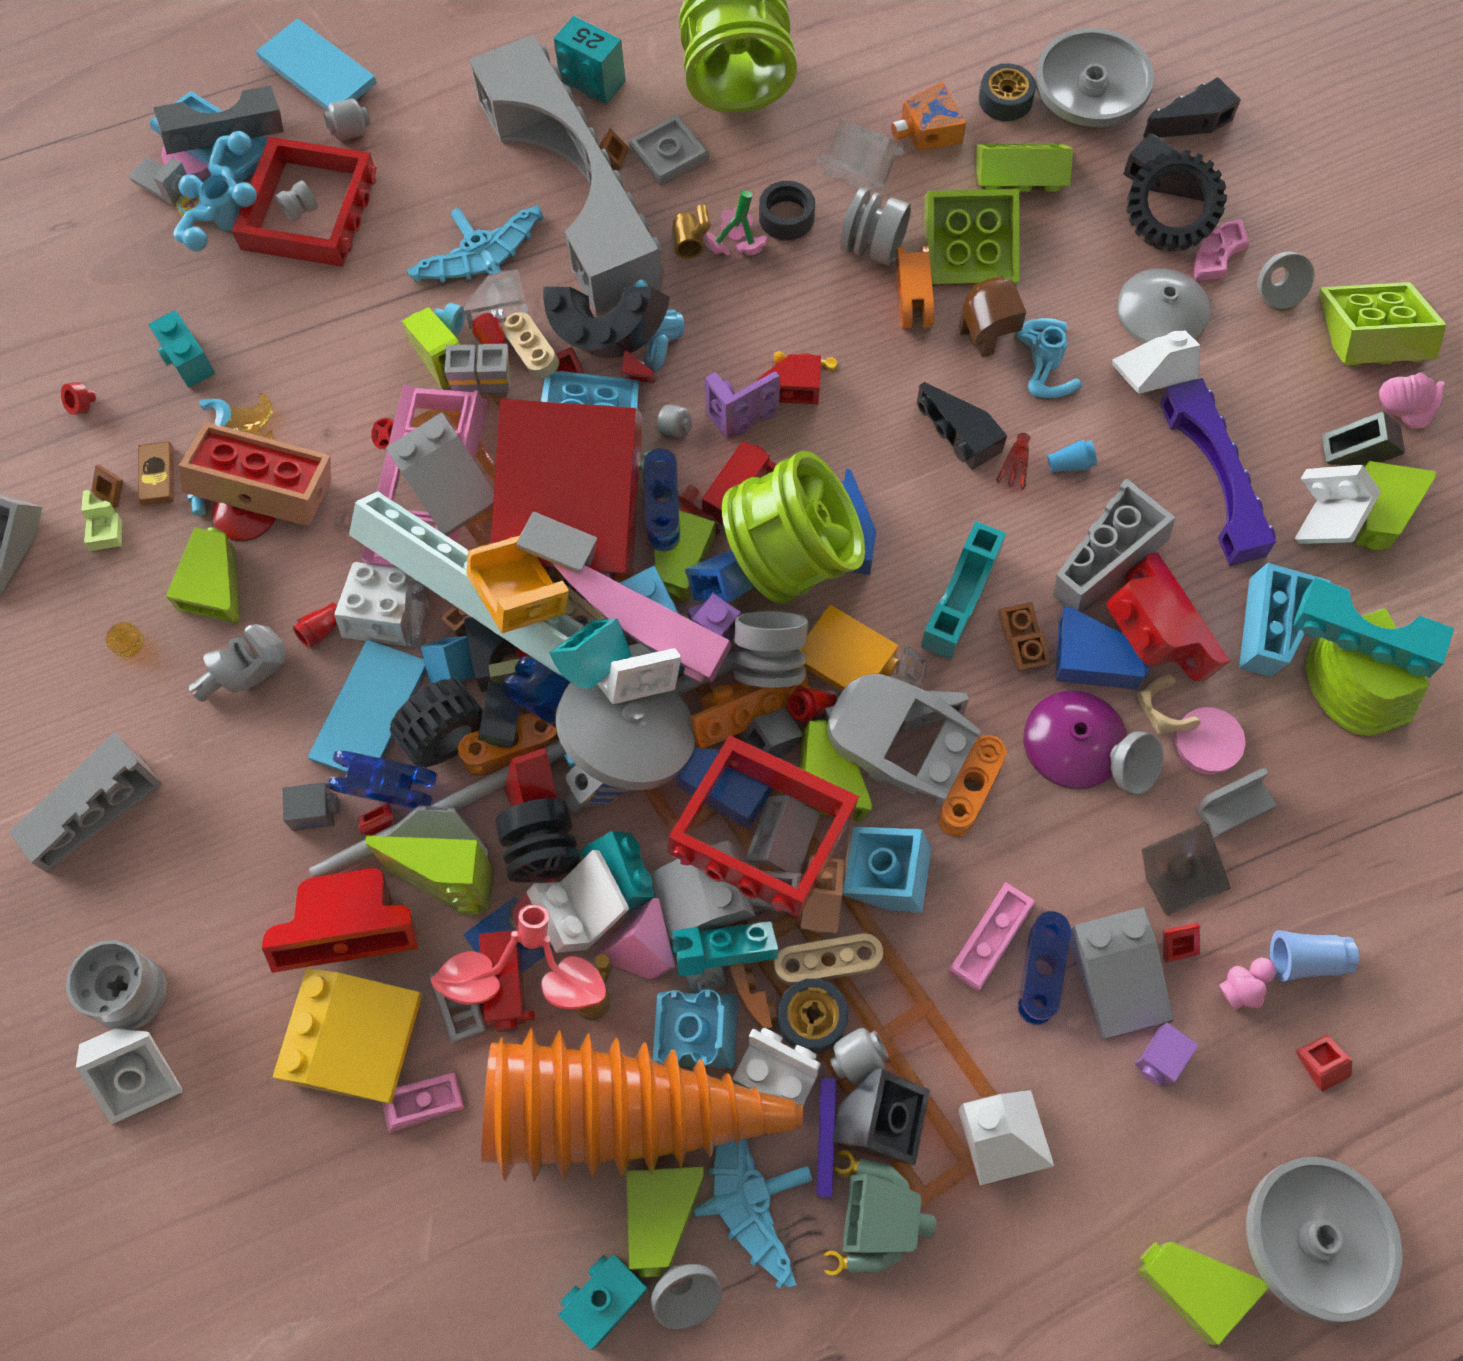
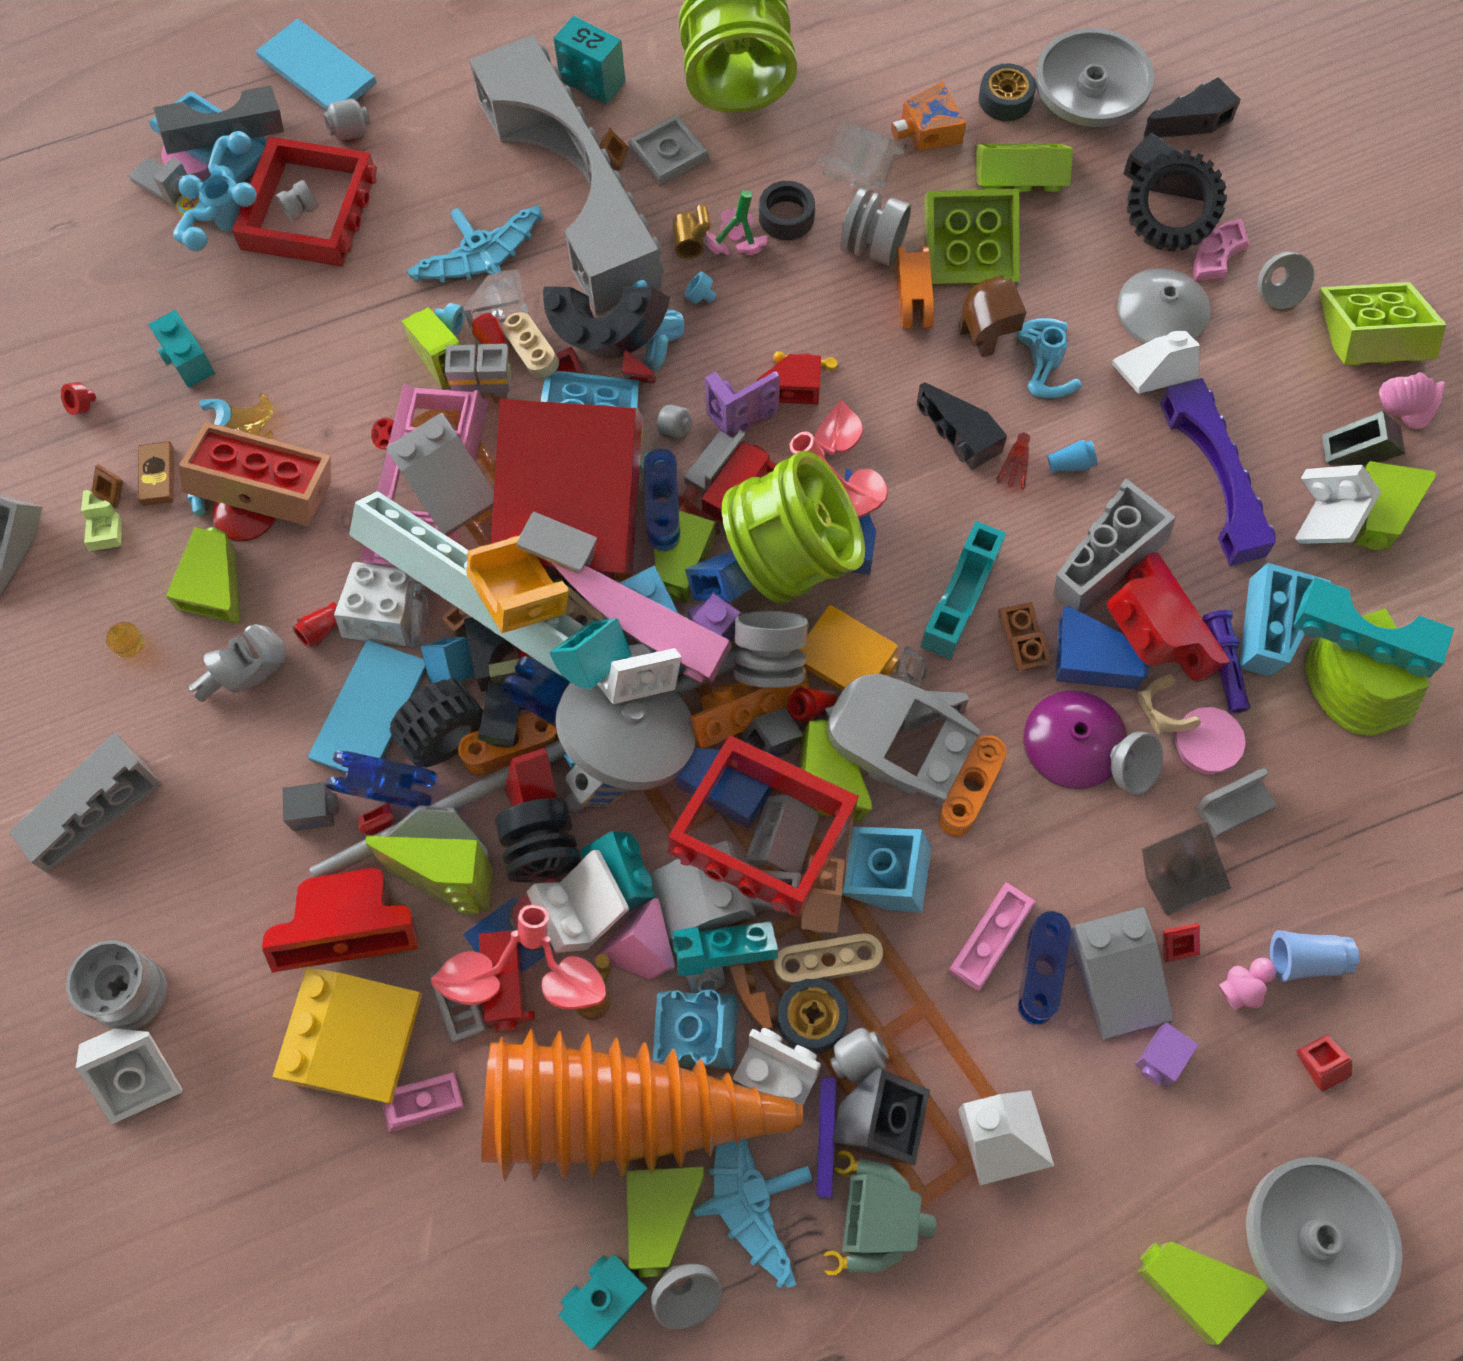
none -> medium azure tile [684,271,716,304]
none -> light grey panel [684,430,746,494]
none -> coral plant [790,400,888,518]
none -> dark purple pin [1202,610,1251,714]

